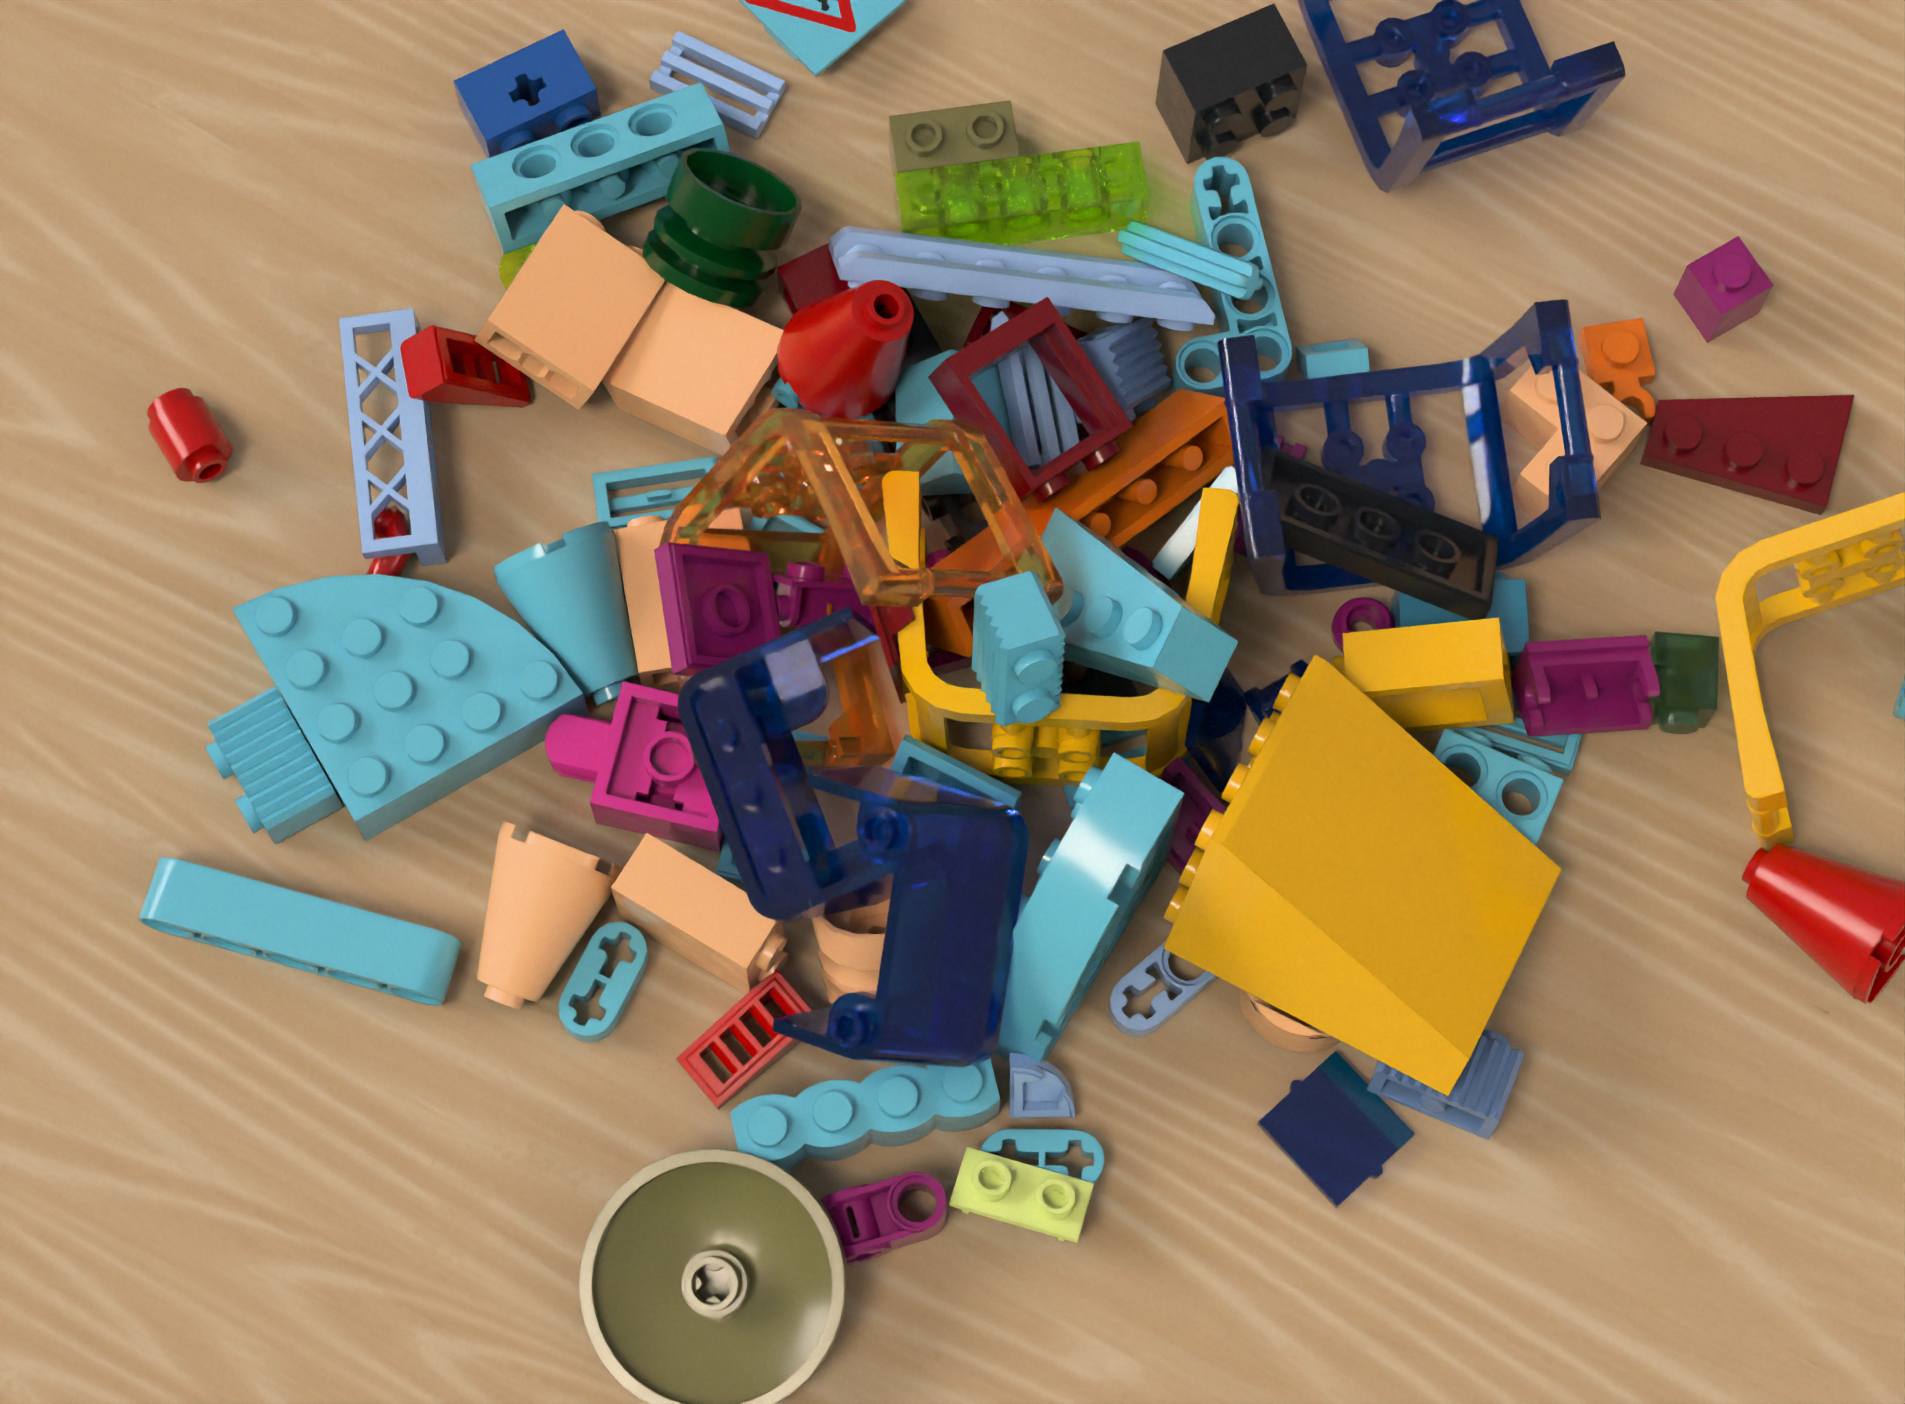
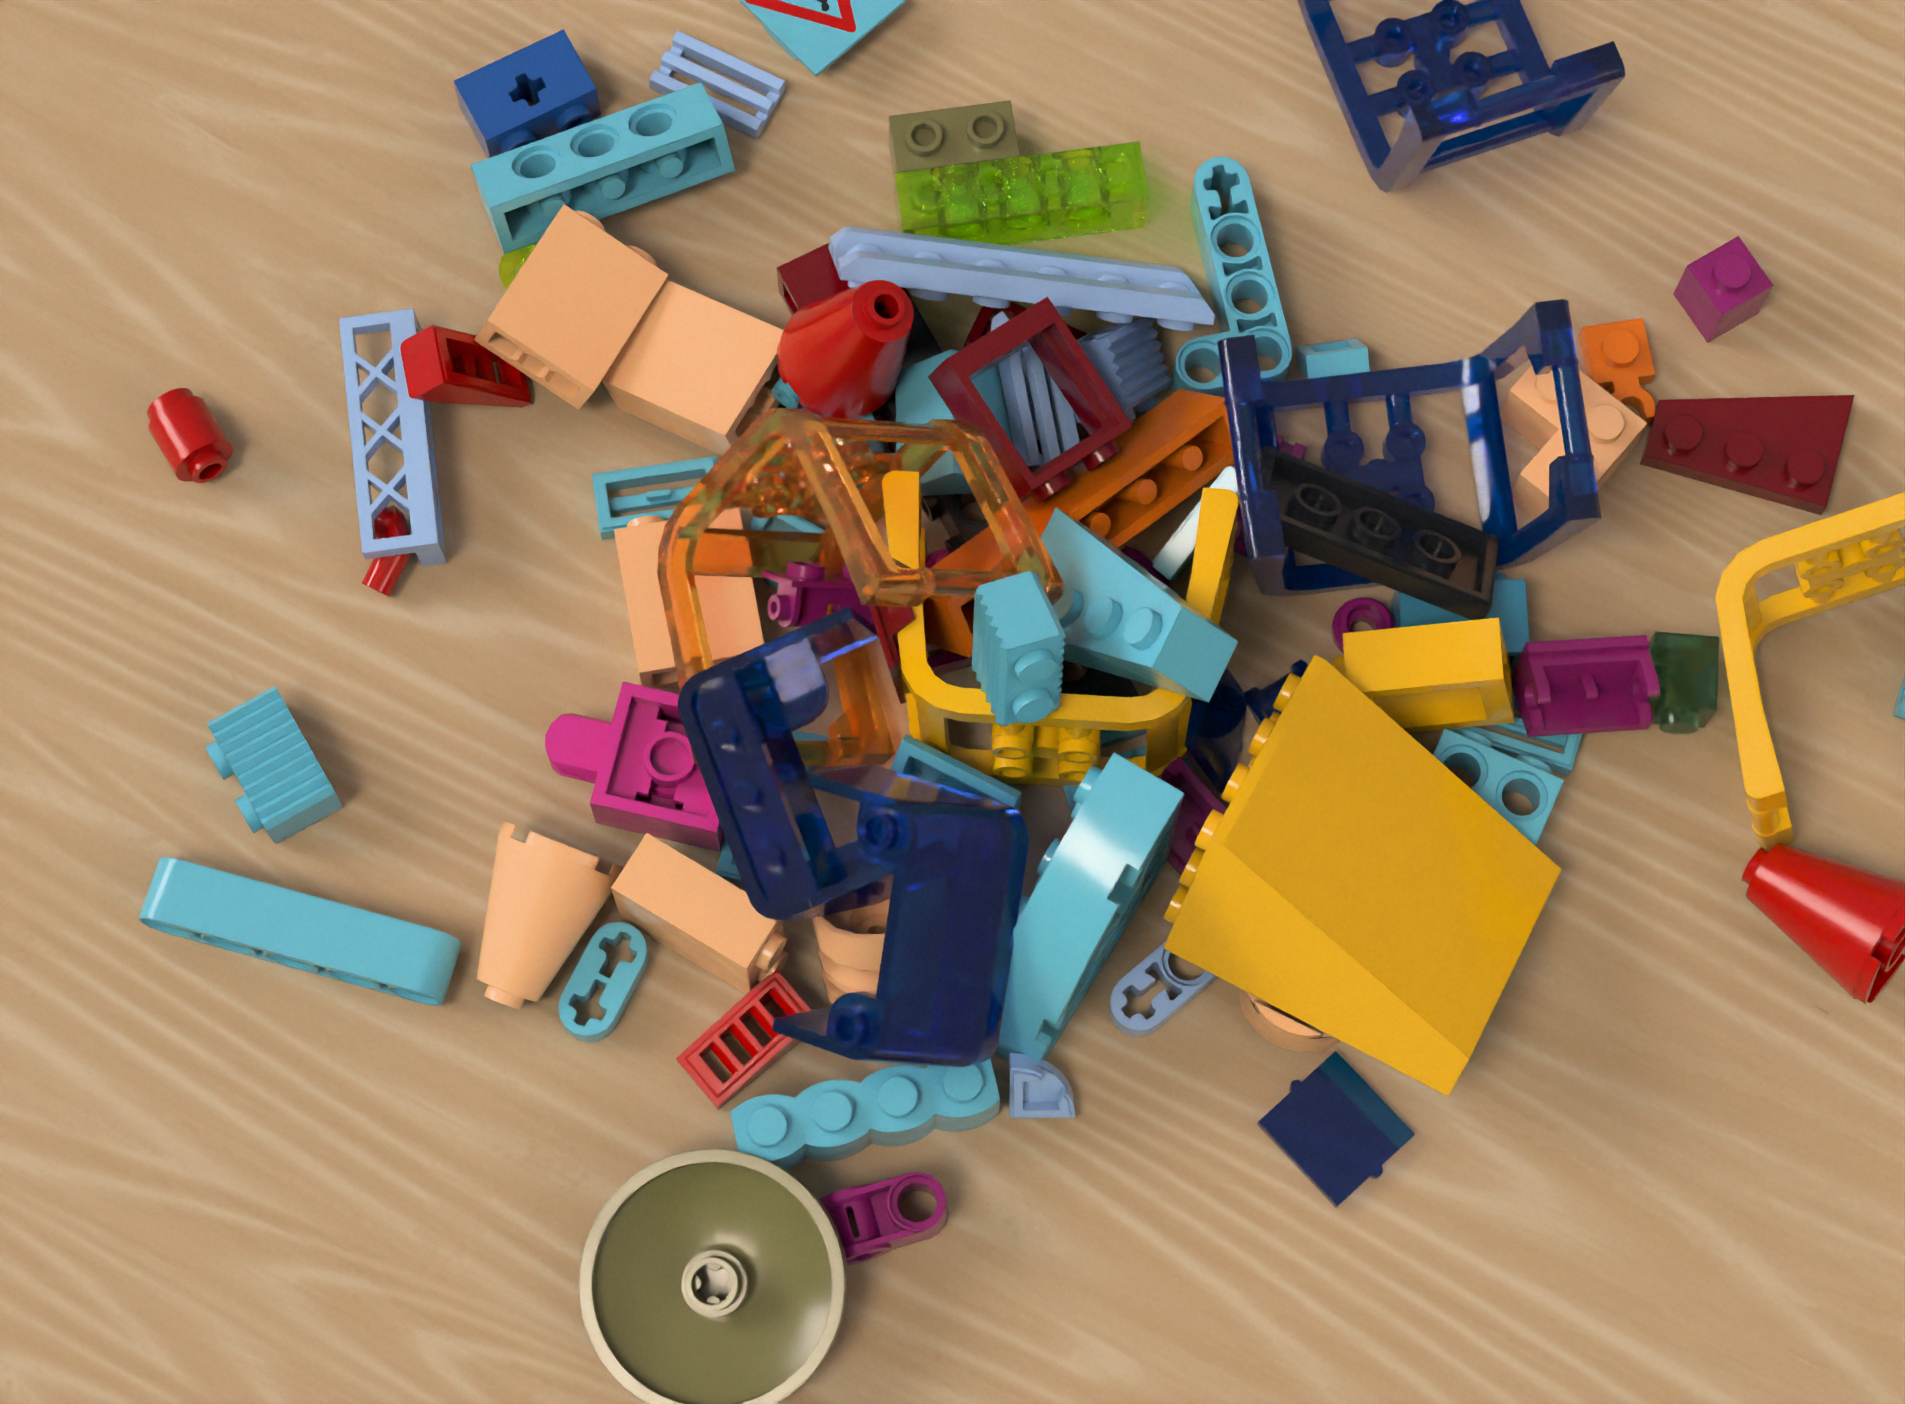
medium azure brick [232,574,589,841] -> none
medium azure cone [493,521,639,706] -> none
dark green wheel [642,148,802,307] -> none
magenta tile [654,542,788,682] -> none
yellowish green hinge [949,1147,1094,1243] -> none
medium azure beam [981,1129,1105,1186] -> none
medium azure axle [1117,221,1263,300] -> none
black brick [1155,3,1307,164] -> none
medium blue brick [1366,1030,1524,1140] -> none

